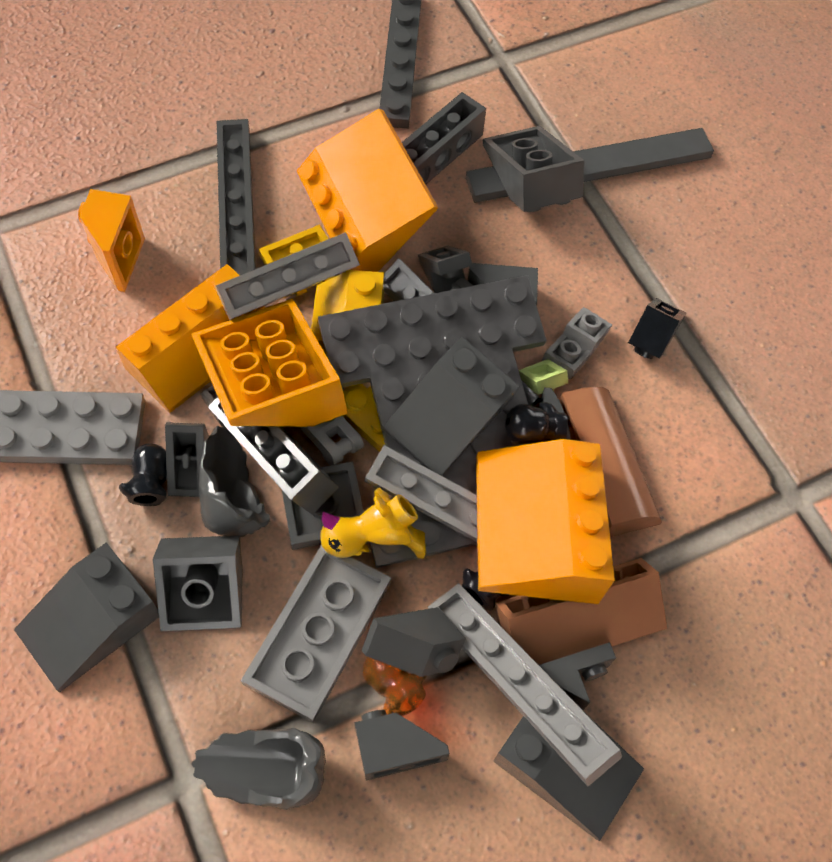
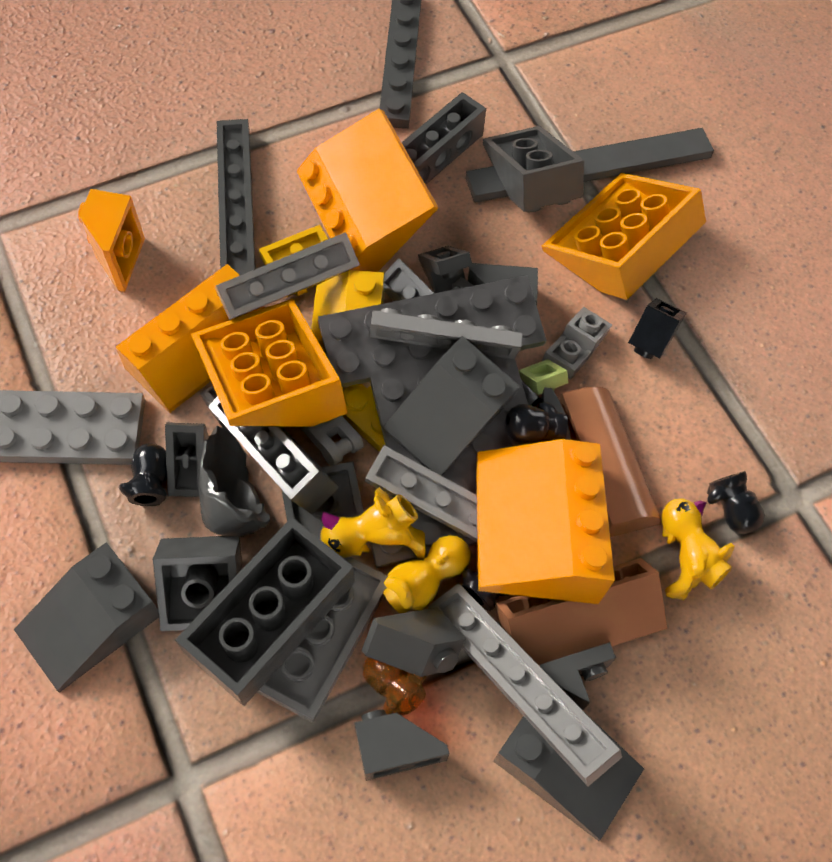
dark grey hair [192,728,326,810] -> none
none -> dark grey brick [175,517,355,706]
none -> light grey plate [369,308,523,359]
none -> yellow animal [383,535,471,614]
none -> light orange slope [541,173,706,300]
none -> yellow animal [661,498,735,601]
none -> black animal [707,471,765,534]

